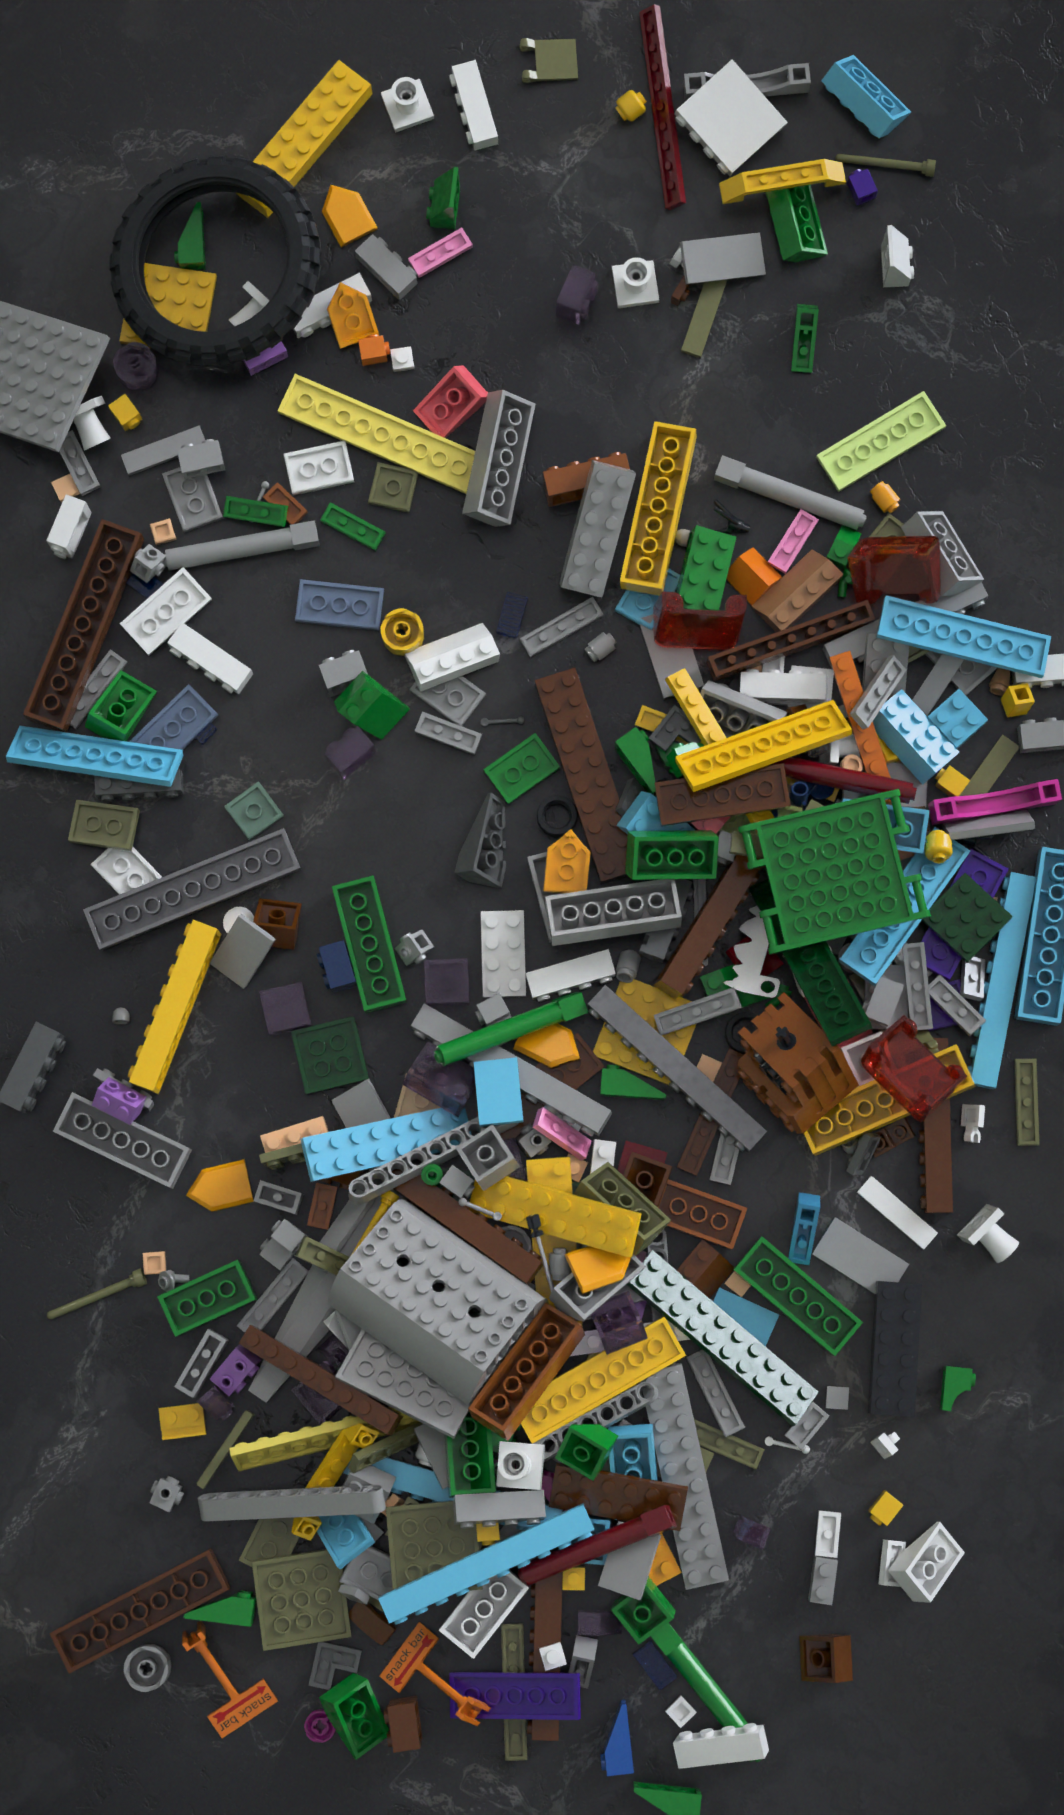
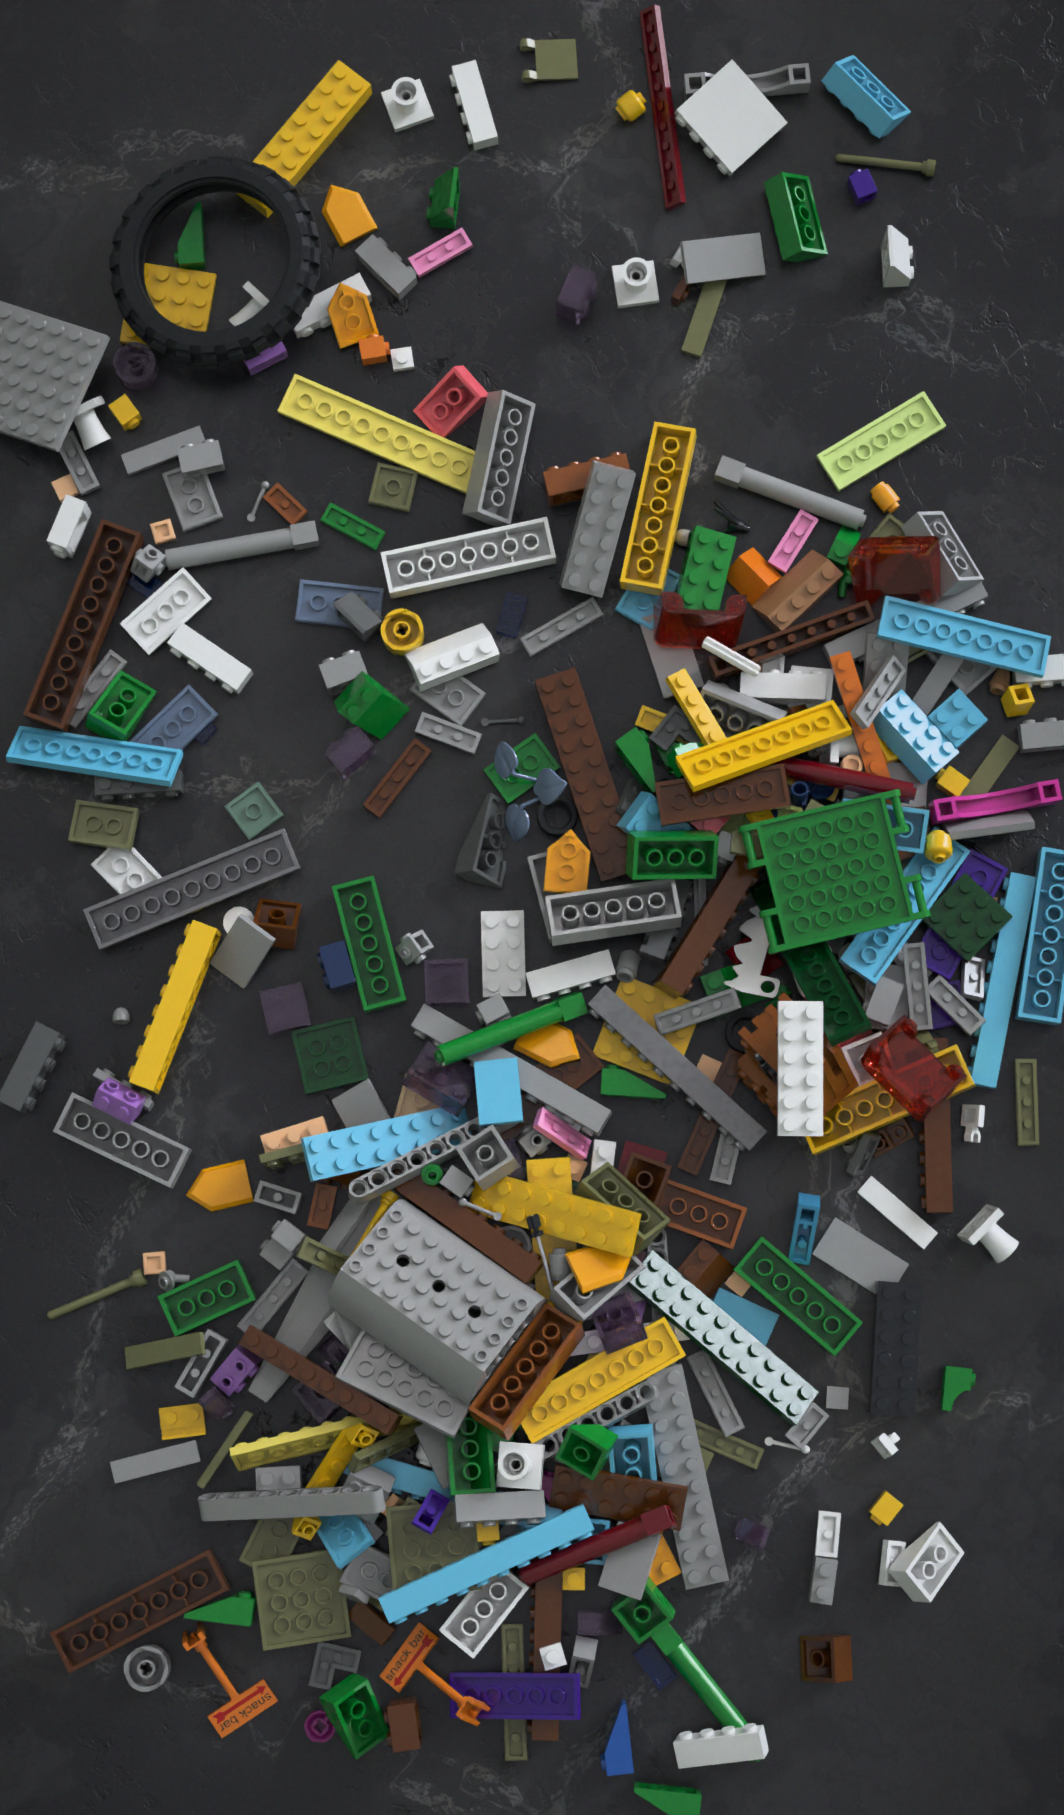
light grey brick [149,1476,184,1512] -> none
green tile [223,496,288,527] -> none
white tile [284,441,354,495] -> none
light grey brick [584,632,617,662] -> none
white plate [665,1695,697,1728] -> none
yellow slope [719,159,846,204] -> none
green slope [791,304,819,373] -> none
none -> light grey tile [110,1440,201,1483]
none -> olive tile [125,1332,206,1370]
none -> light grey brick [255,1465,303,1491]
none -> dark grey slope [333,591,383,643]
none -> reddish brown plate [363,738,432,819]
none -> white brick [381,517,556,599]
none -> dark purple slope [411,1489,450,1535]
none -> sand blue plant [494,742,567,842]
none -> white axle [702,637,761,677]
none -> white plate [777,1001,823,1136]

